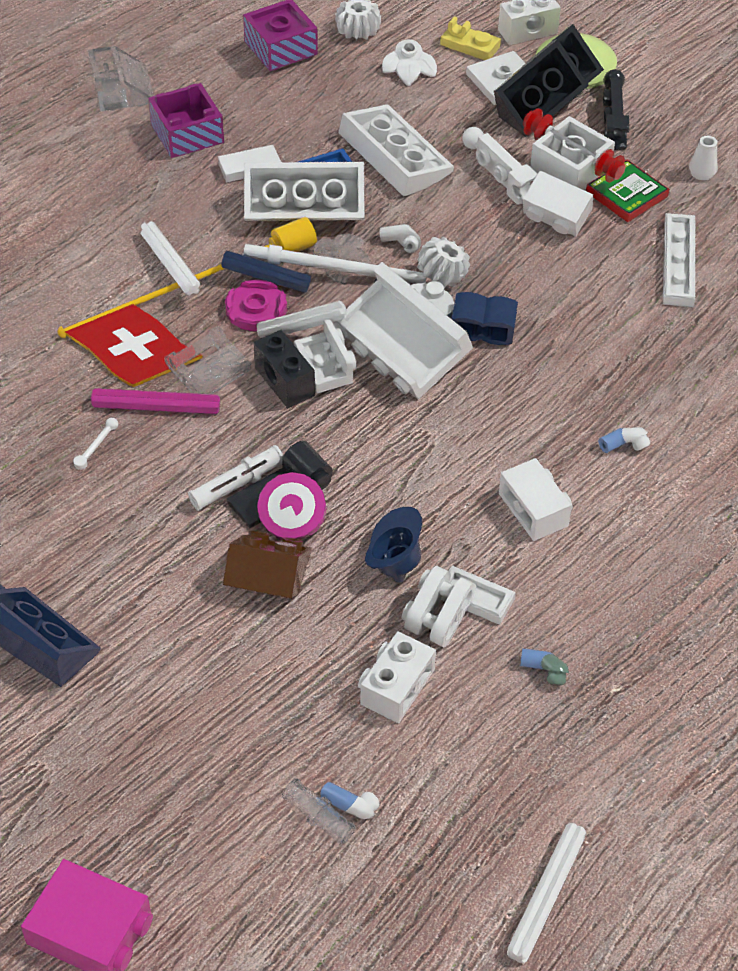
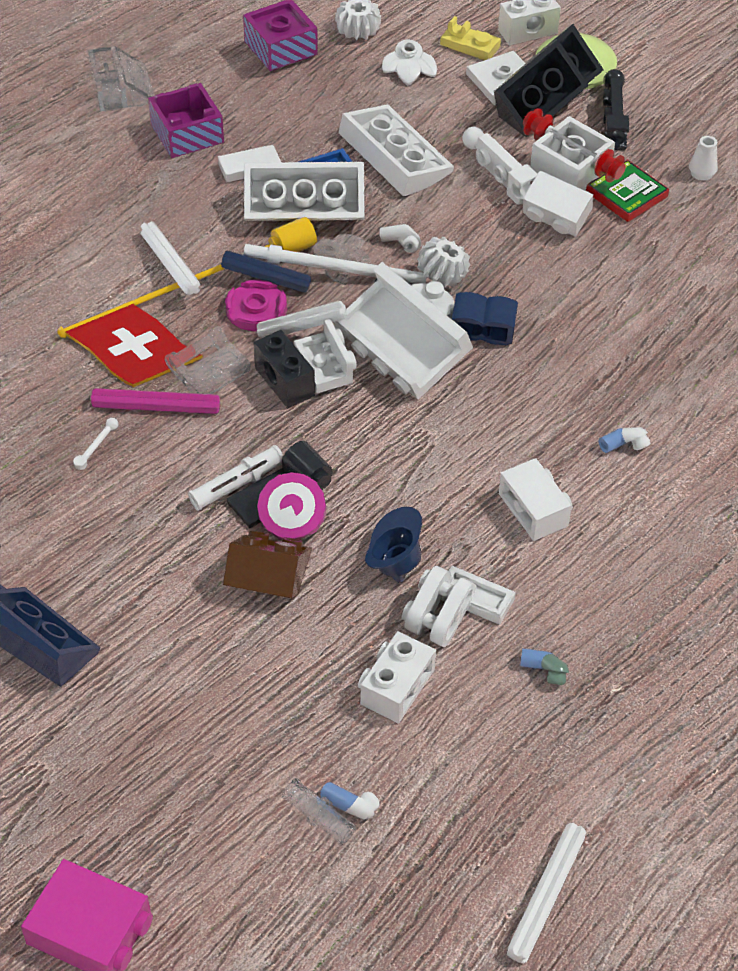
white tile [663,213,695,307] -> none

